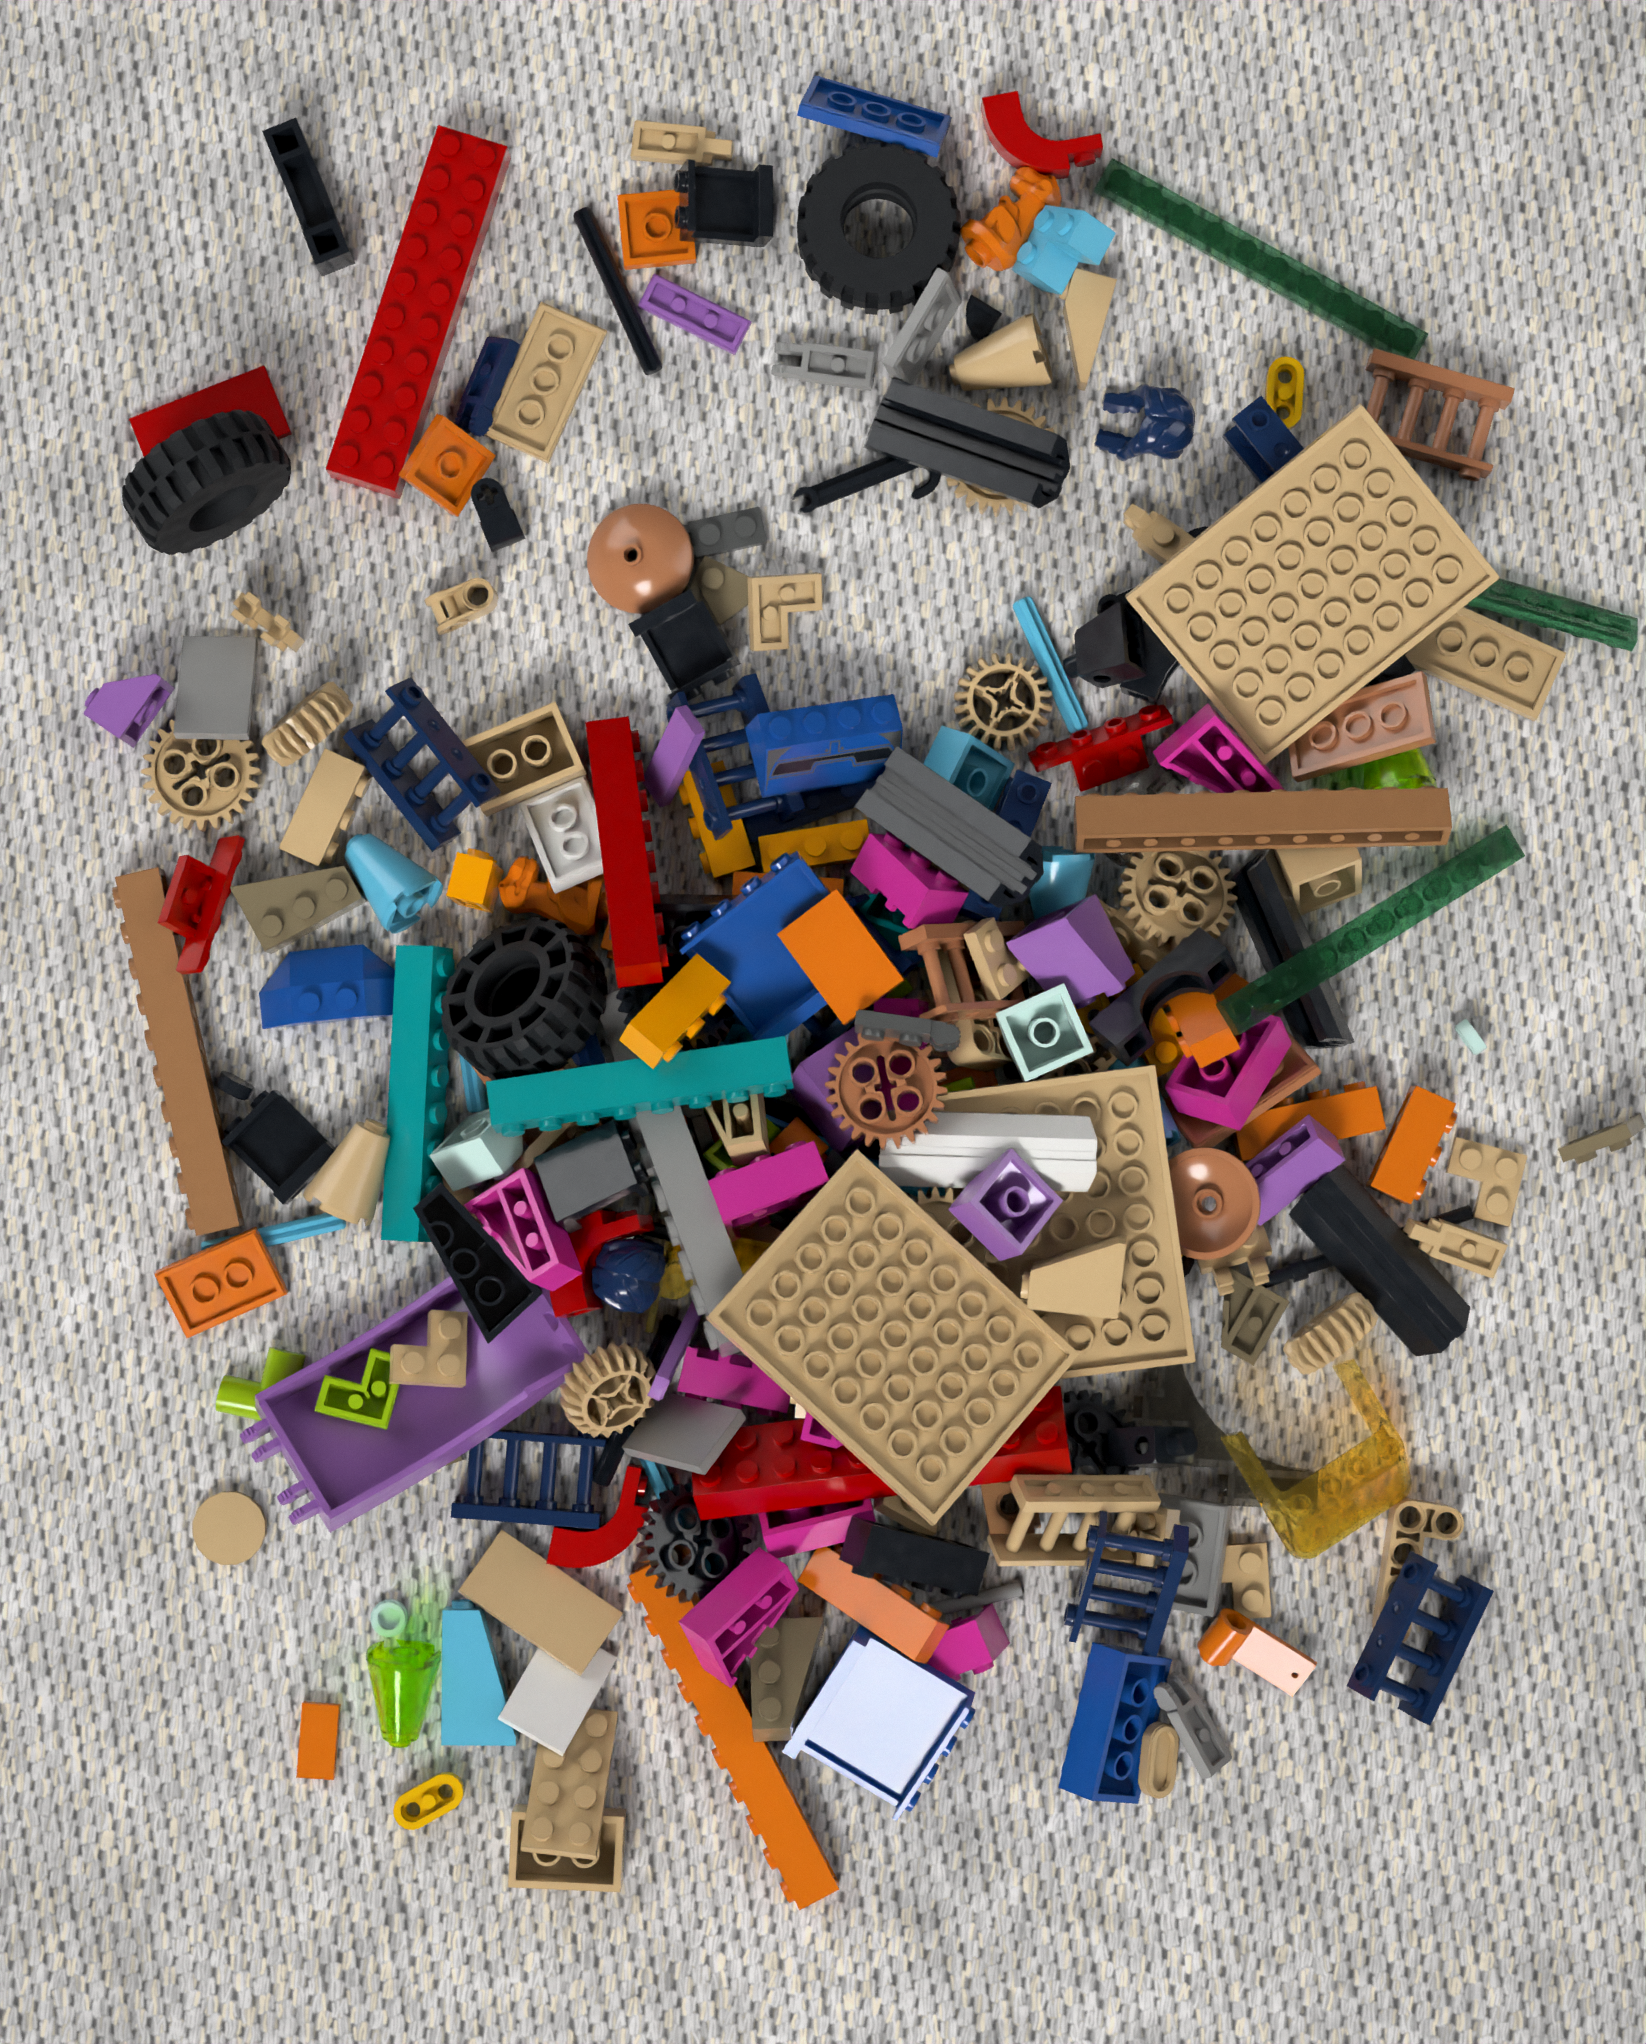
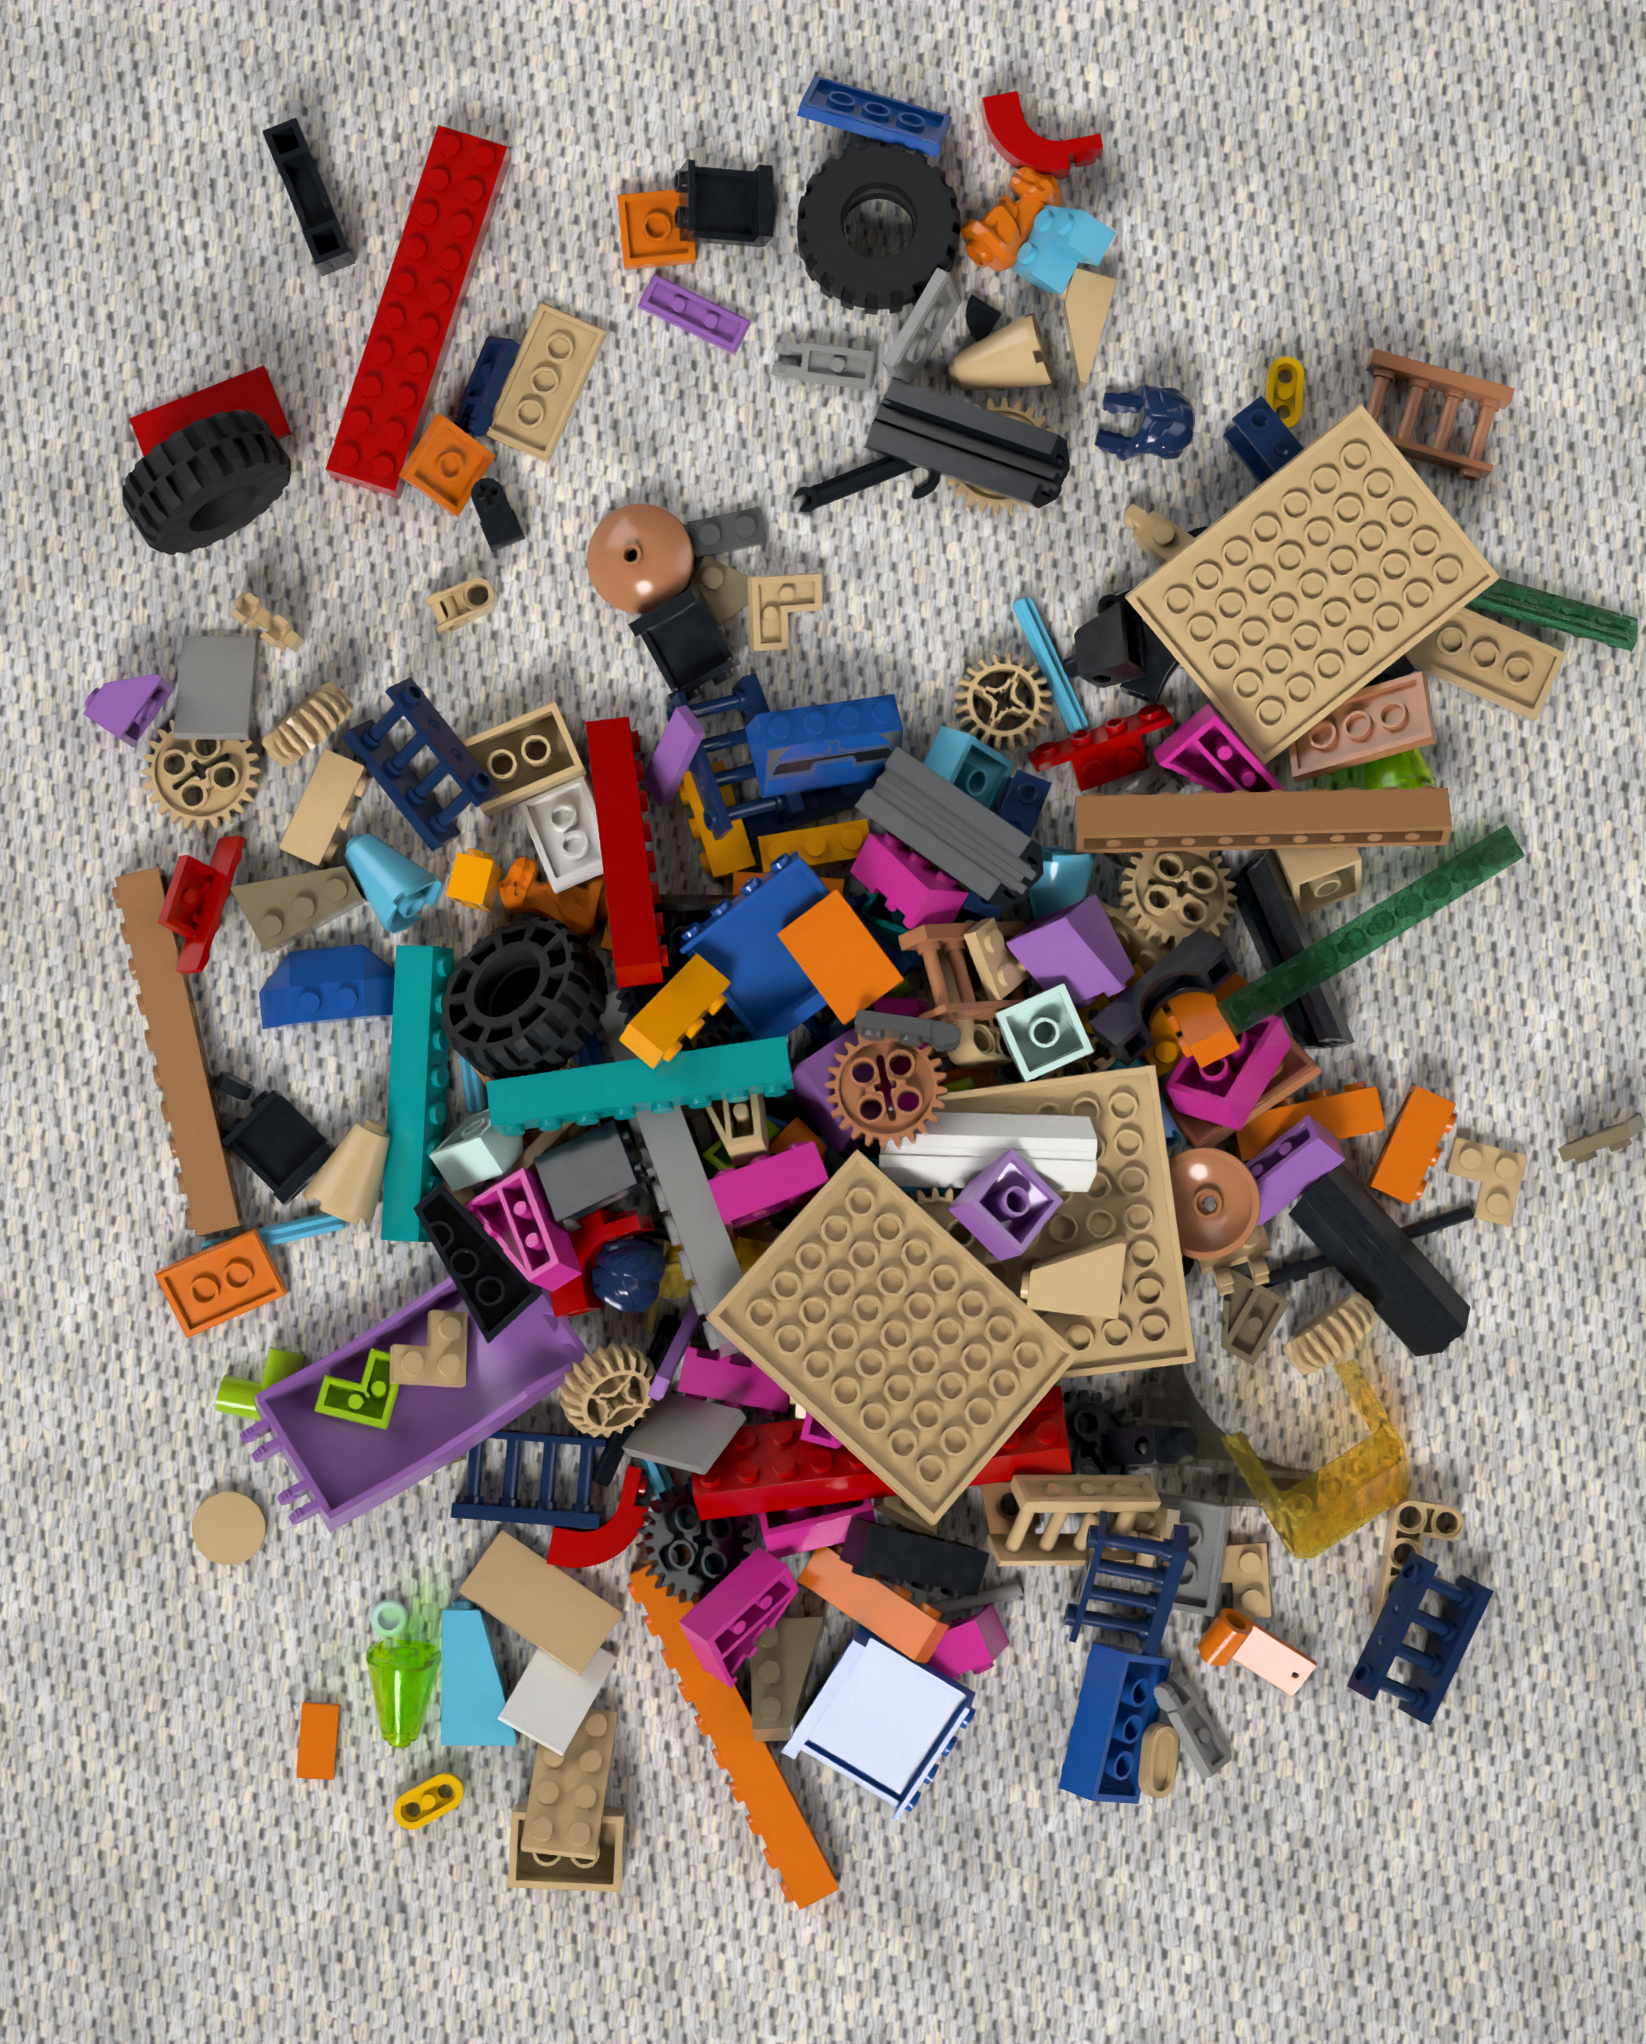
black axle [573,207,662,375] -> none
tan hinge [631,120,733,167] -> none
clear green plate [1094,158,1429,360] -> none
tan hinge [1403,1218,1508,1278] -> none
light aqua tile [1454,1018,1487,1055] -> none

